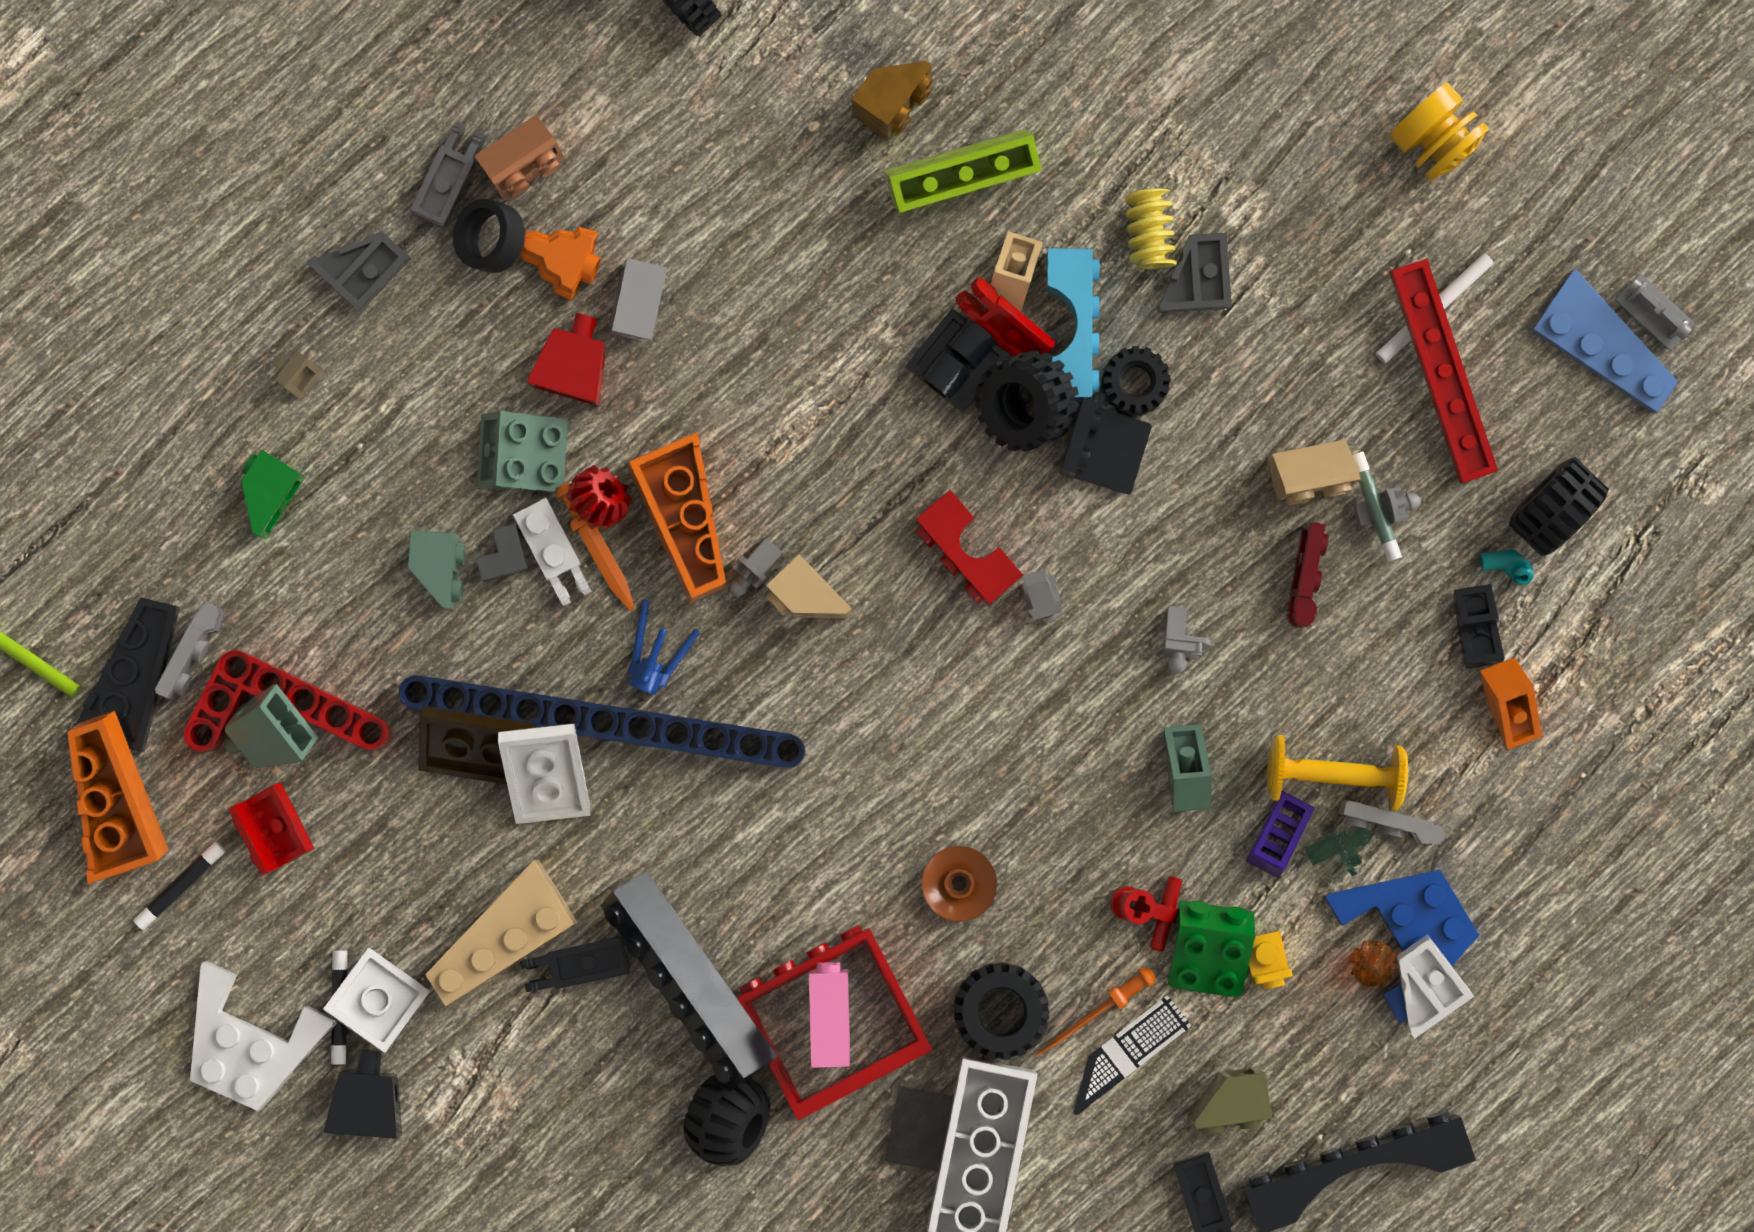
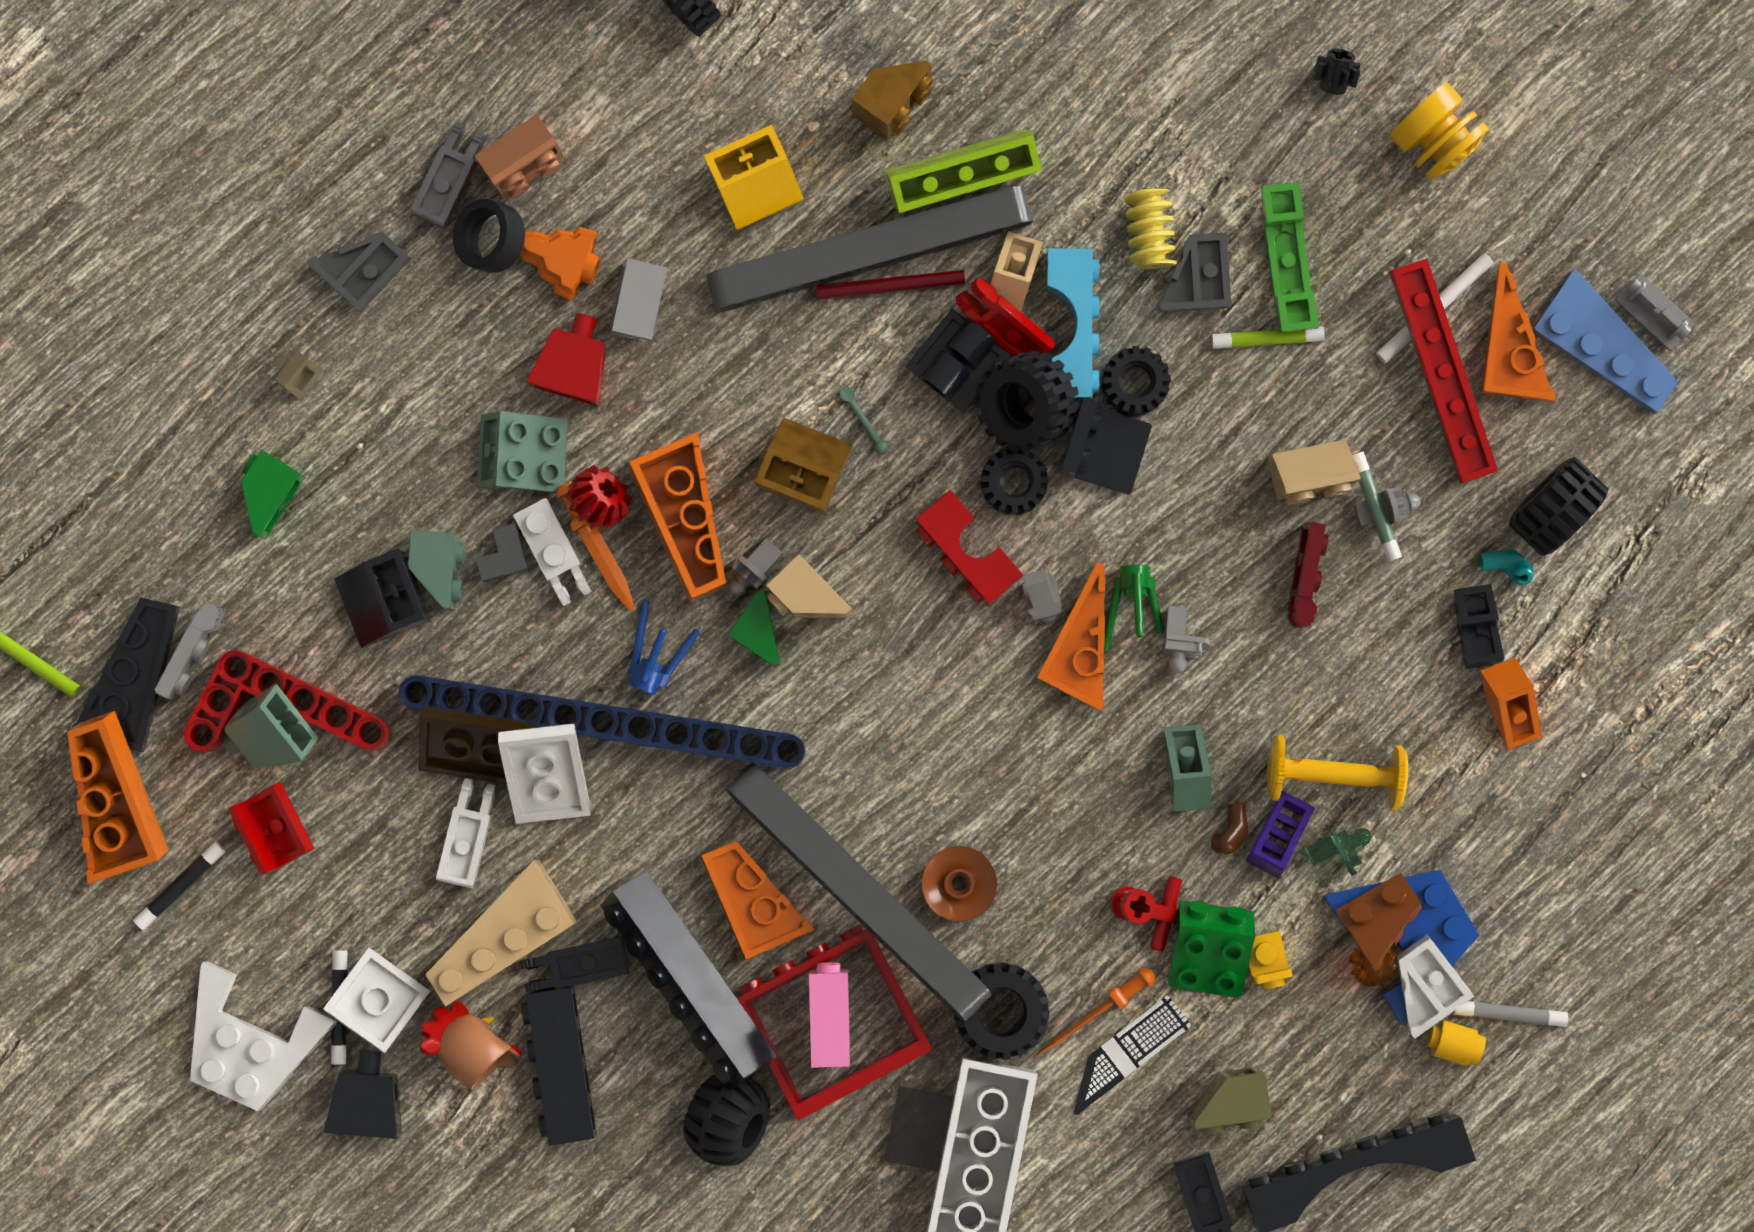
light grey hinge [1337,800,1446,846] -> none
none -> black slope [334,548,432,649]
none -> nougat piece [420,1001,522,1090]
none -> white hinge [436,778,496,889]
none -> black brick [521,986,597,1146]
none -> orange wing [700,841,815,960]
none -> yellow slope [704,125,804,231]
none -> dark grey beam [706,185,1034,312]
none -> dark grey beam [725,763,992,1022]
none -> green slope [728,590,780,666]
none -> pearl gold slope [754,417,853,514]
none -> dark red bar [816,270,965,300]
none -> sand green hinge [840,387,889,454]
none -> black tyre [980,447,1049,516]
none -> orange wing [1036,562,1105,711]
none -> green plant [1104,565,1164,653]
none -> lime bar [1211,326,1325,349]
none -> reddish brown arm [1211,803,1248,855]
none -> bright green slope [1261,182,1319,333]
none -> black gear [1314,48,1361,95]
none -> dark orange wing [1336,873,1422,972]
none -> yellow brick [1426,1020,1486,1066]
none -> light grey bar [1453,1001,1568,1027]
none -> orange wing [1481,263,1556,403]

